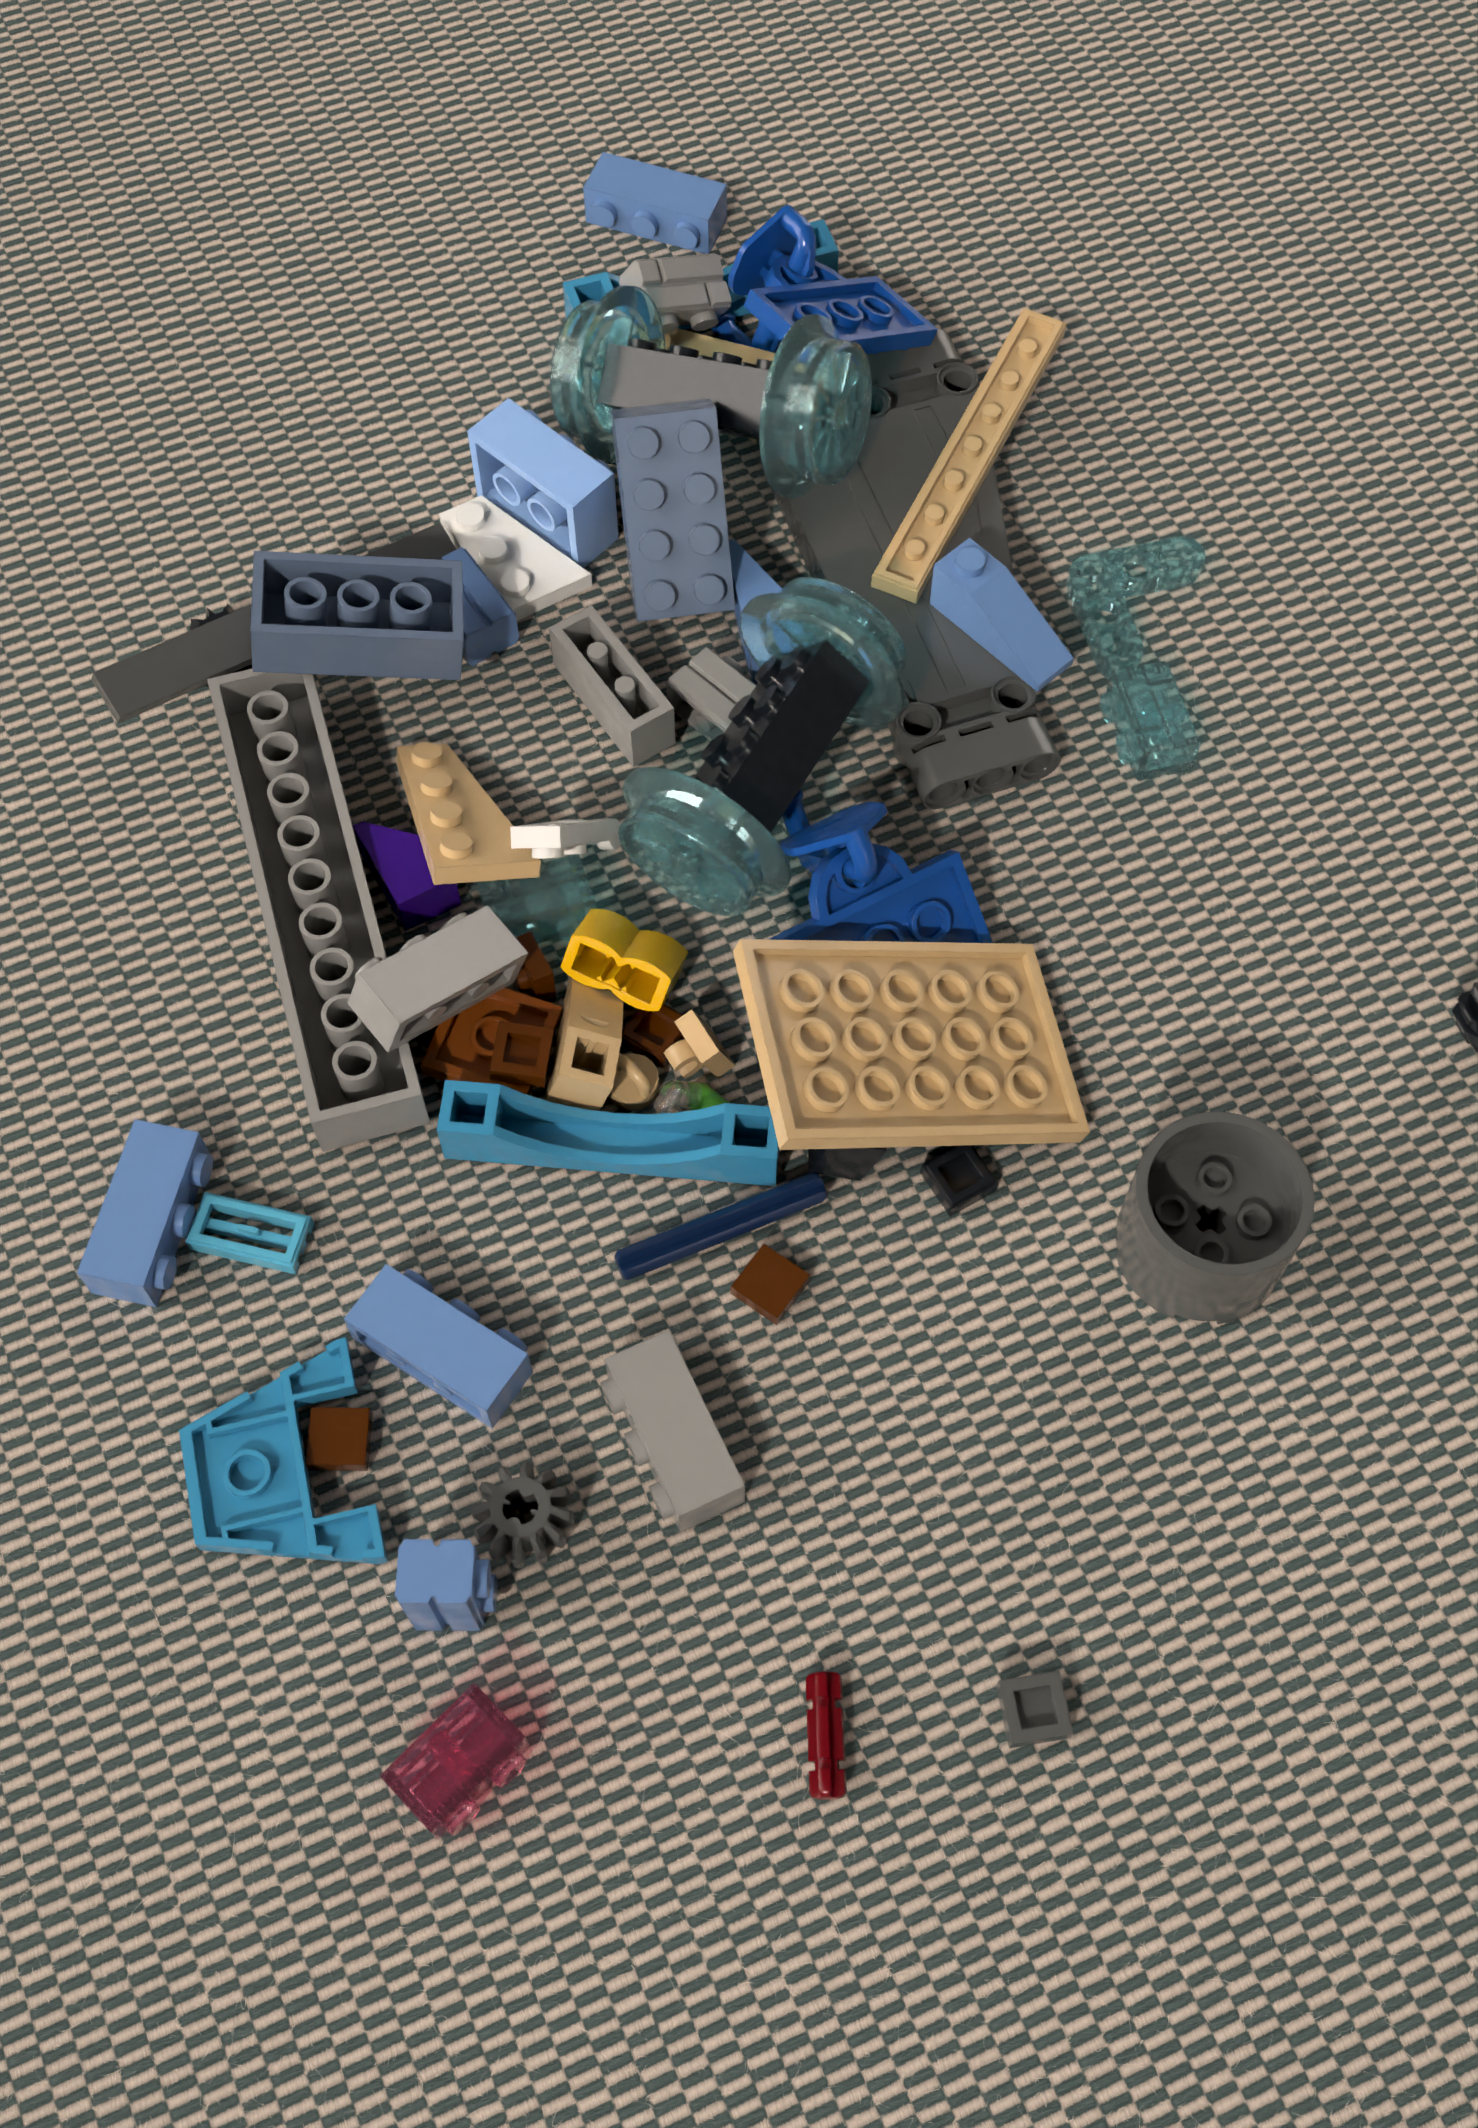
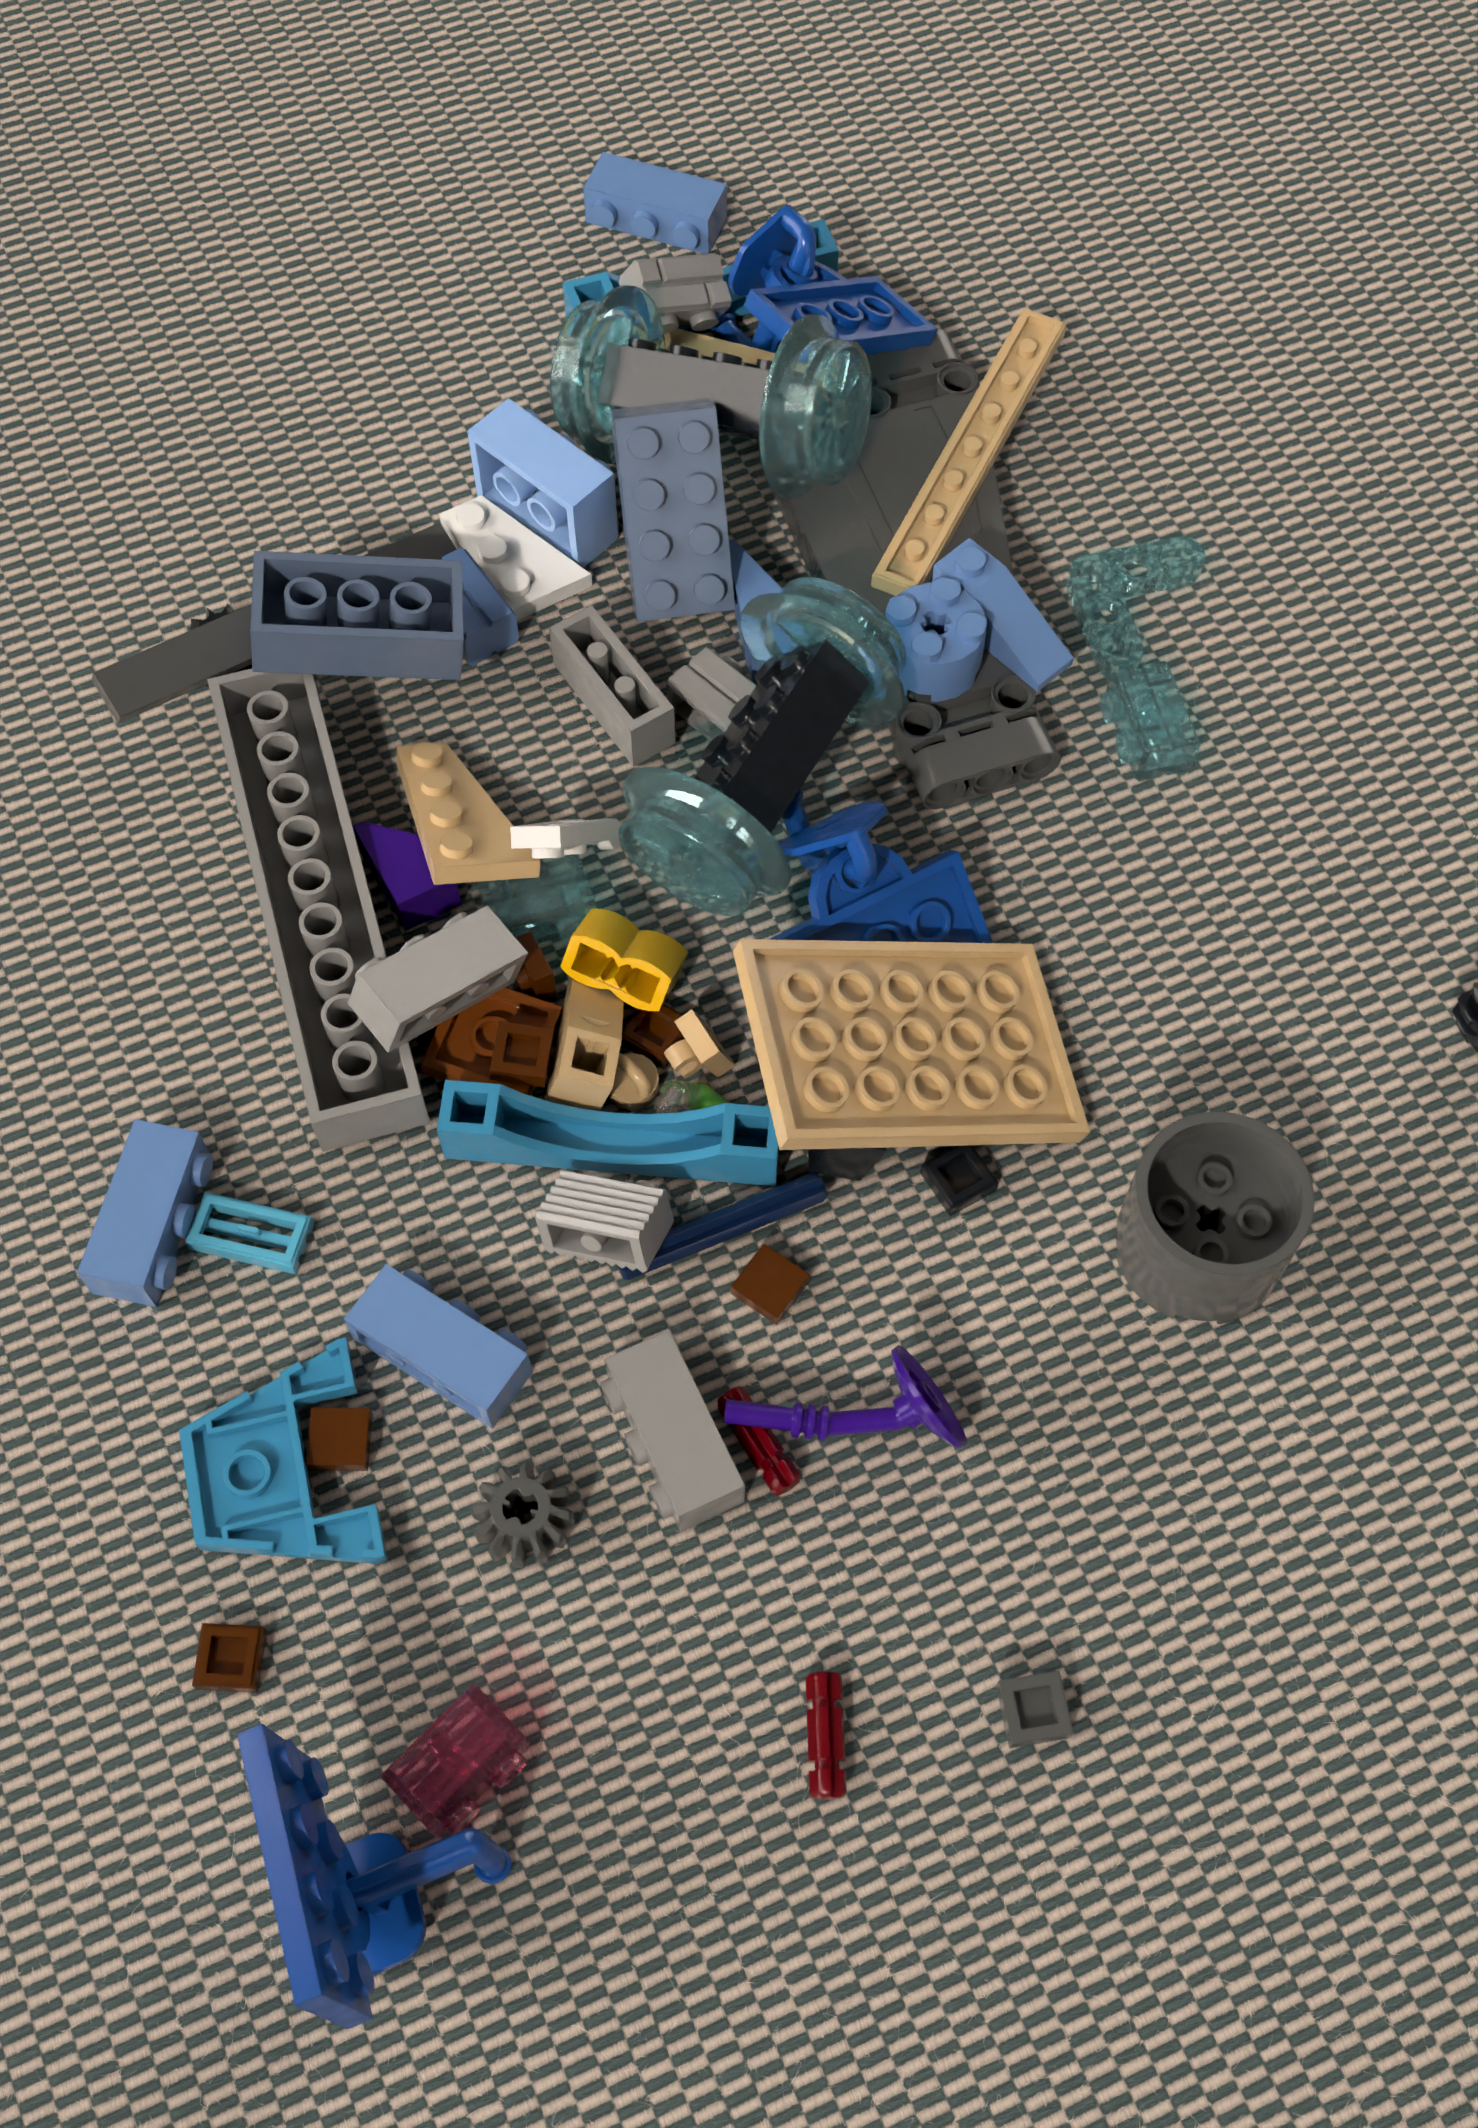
medium blue brick [395,1539,497,1631] -> none
none -> reddish brown tile [192,1623,267,1693]
none -> blue plate [237,1724,512,2029]
none -> light grey brick [535,1170,674,1273]
none -> dark red axle [717,1386,800,1496]
none -> dark purple dish [723,1345,967,1449]
none -> medium blue brick [881,577,987,702]

